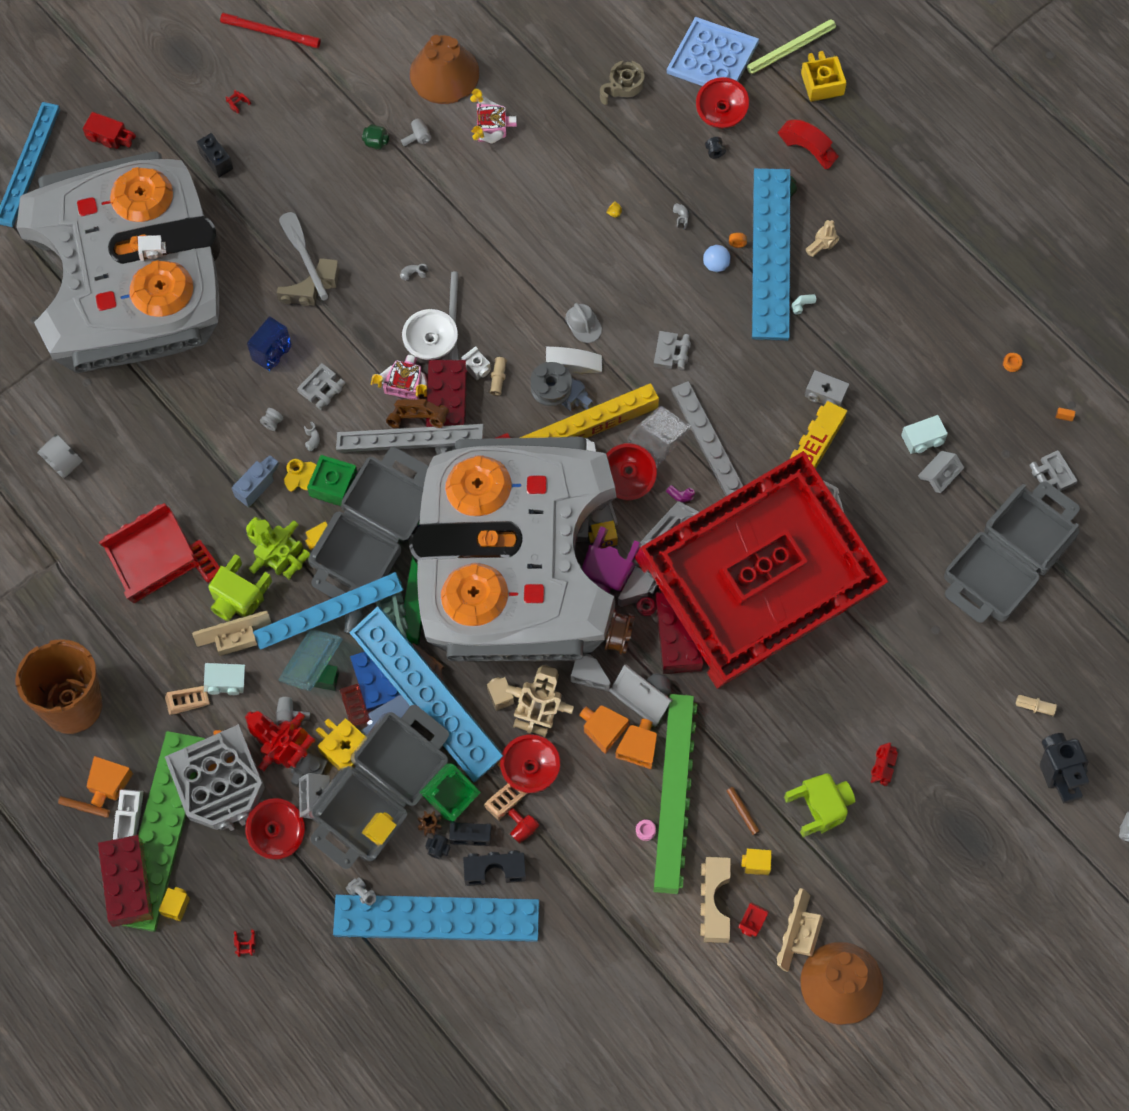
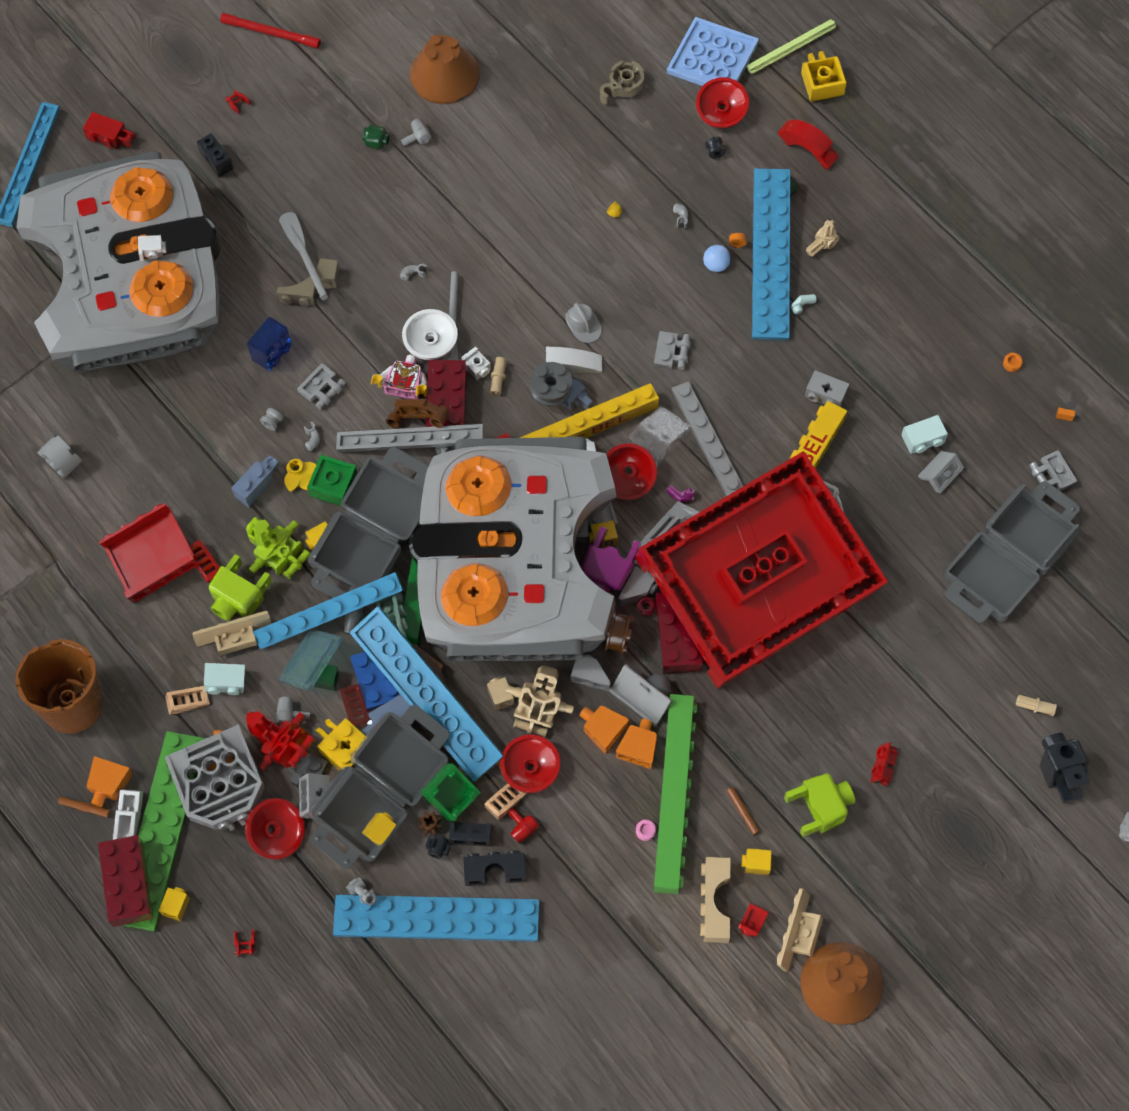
torso [470,89,517,144] -> none

